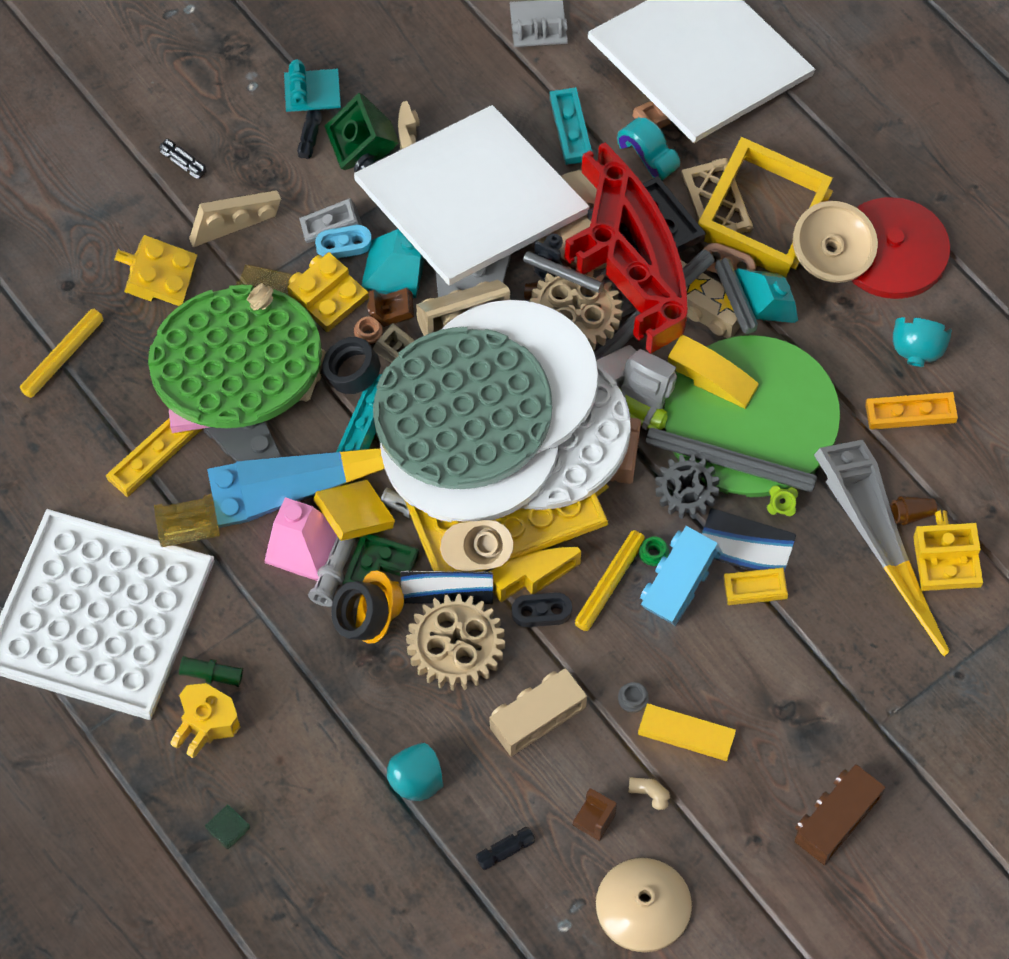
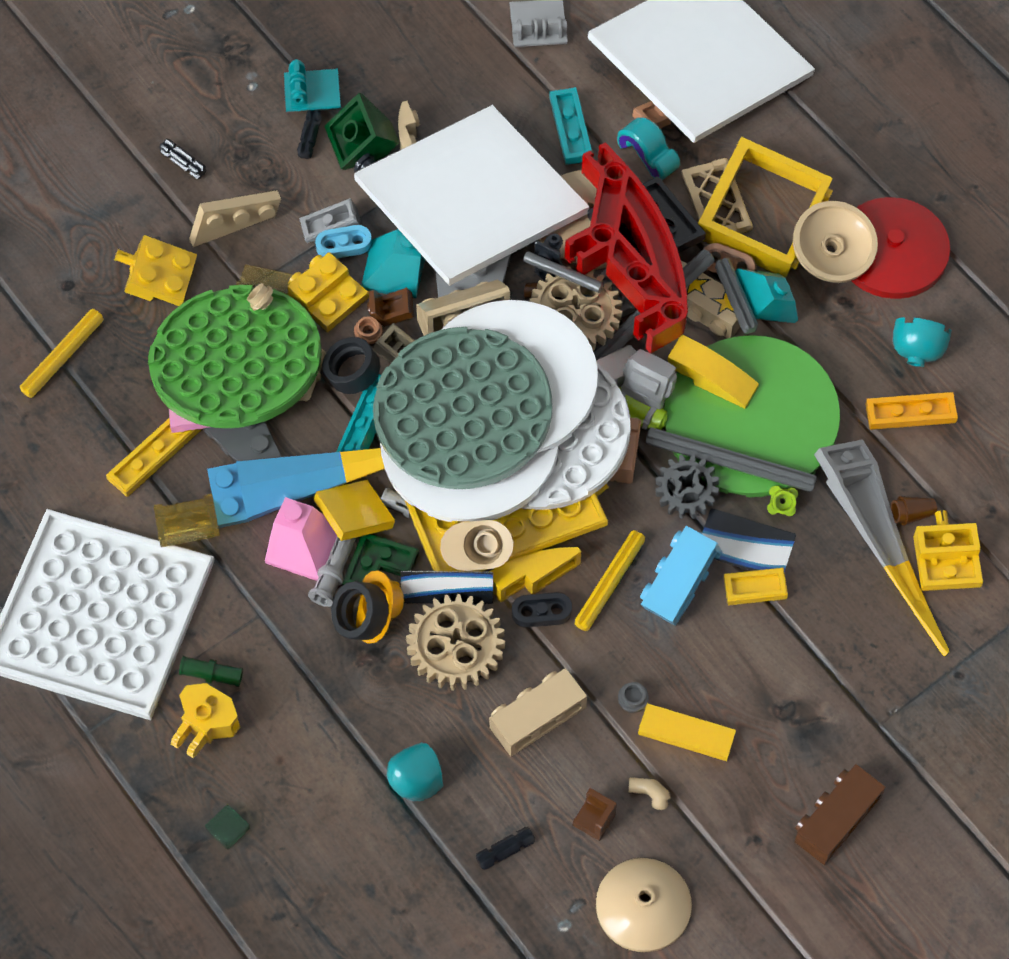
green plate [639,537,669,566] -> none

